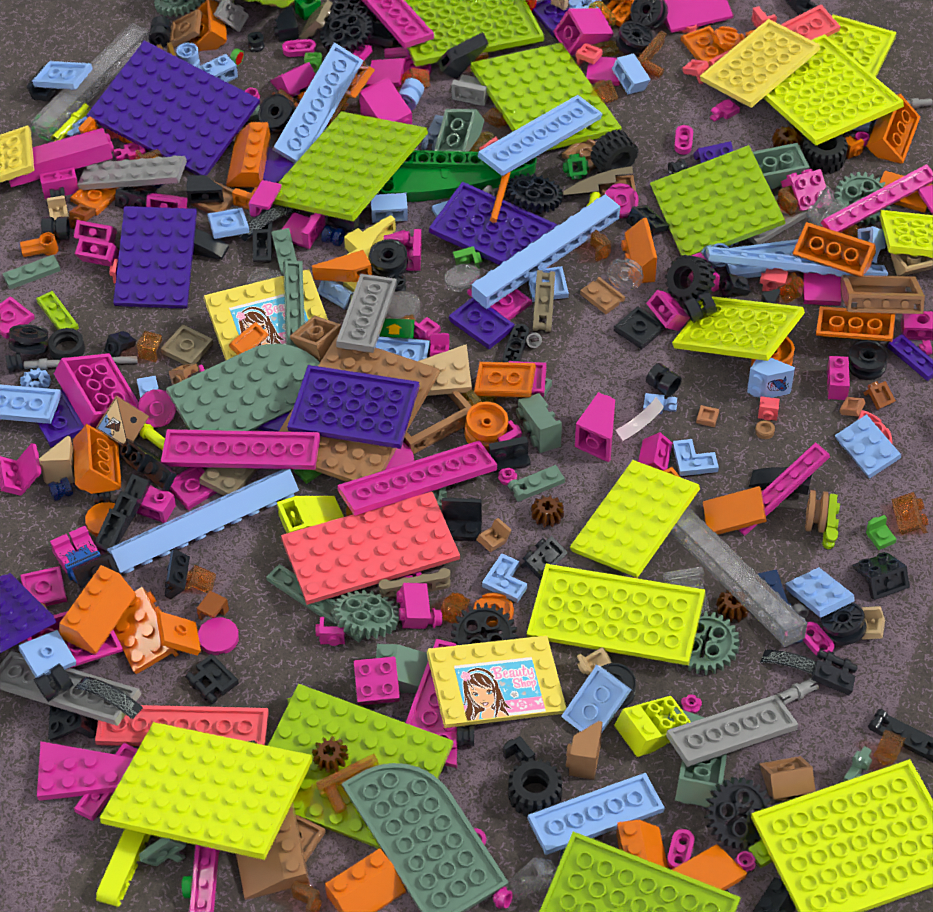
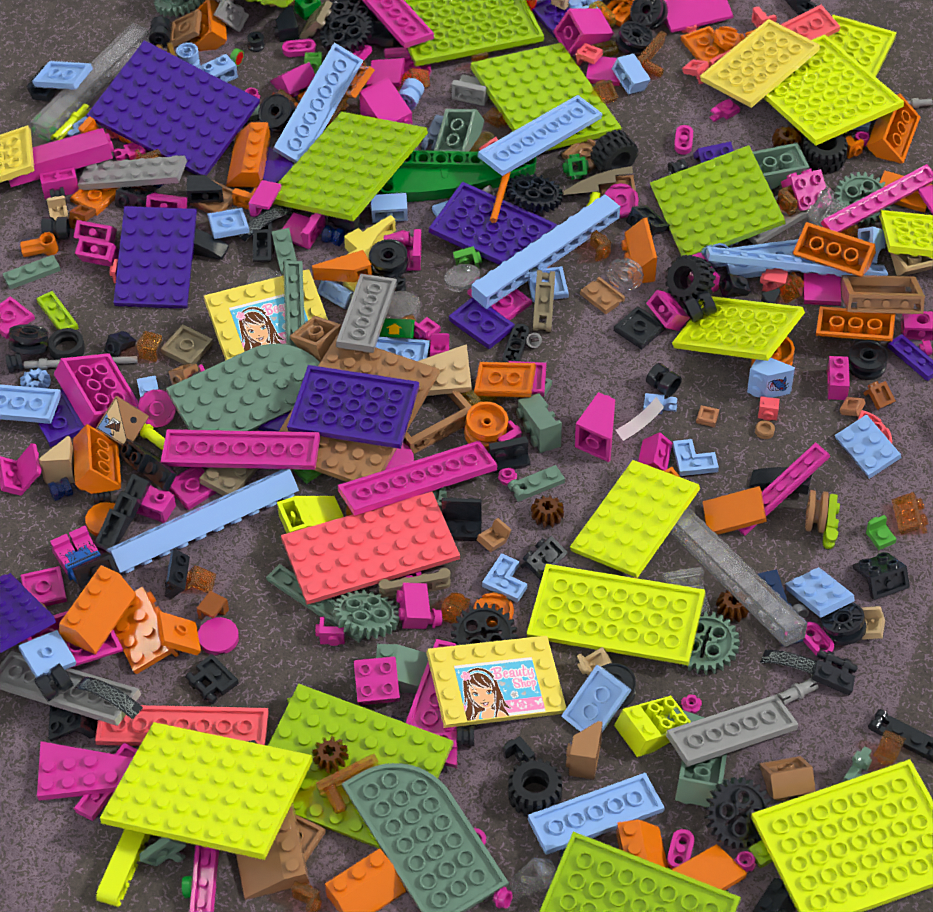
orange tile [229,322,269,355] -> none
black slope [437,32,489,79] -> none

